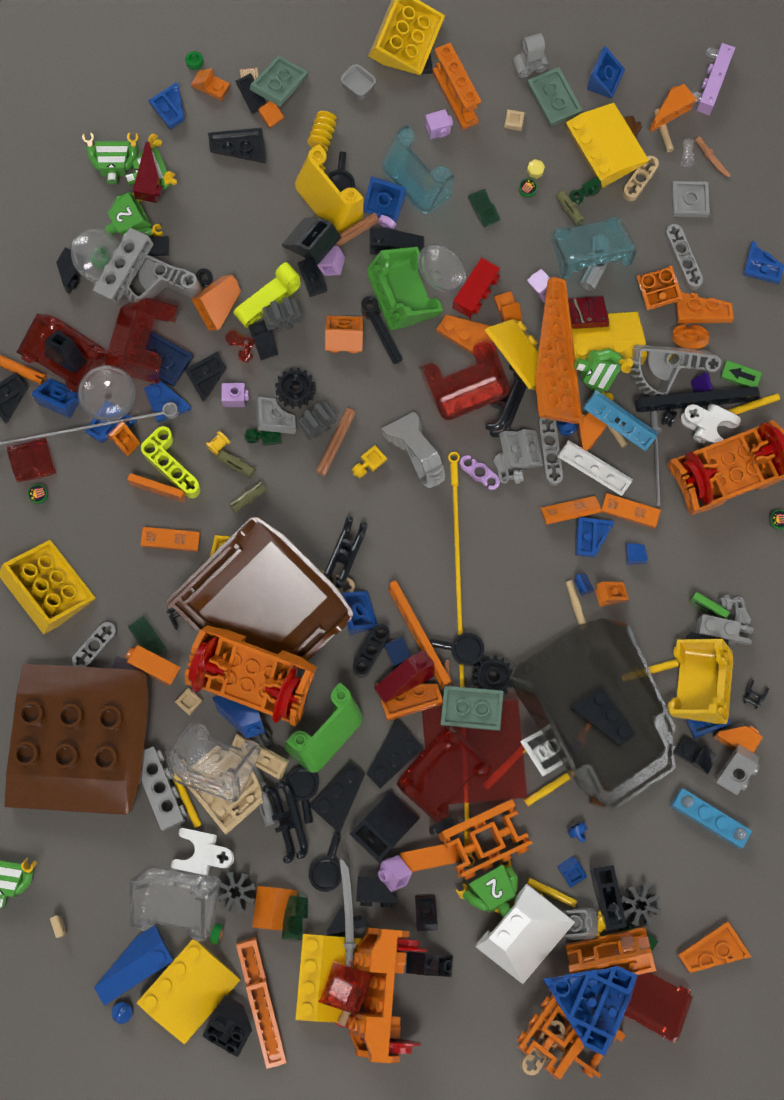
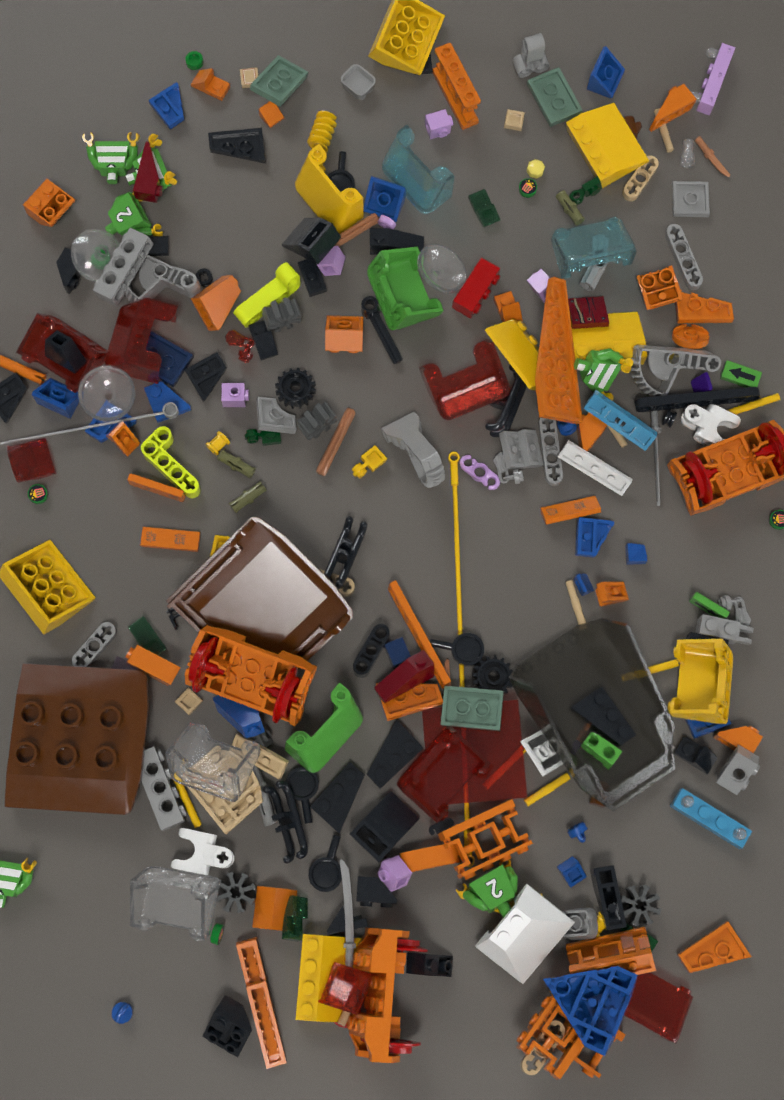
tan tile [50,916,67,938] -> none
blue wedge [94,925,175,1006] -> none
yellow slope [137,938,241,1044] -> none
black tile [235,73,266,114] -> none
blue slope [341,591,378,636] -> none
black slope [415,895,438,931] -> none
orange wing [436,315,494,360] -> none
yellow piece [527,878,577,908] -> none
orange tile [601,493,661,529] -> none
blue wing [743,241,784,284] -> none
black piece [743,680,769,709] -> none
none -> orange slope [23,179,75,227]
none -> bright green leg [581,732,622,770]

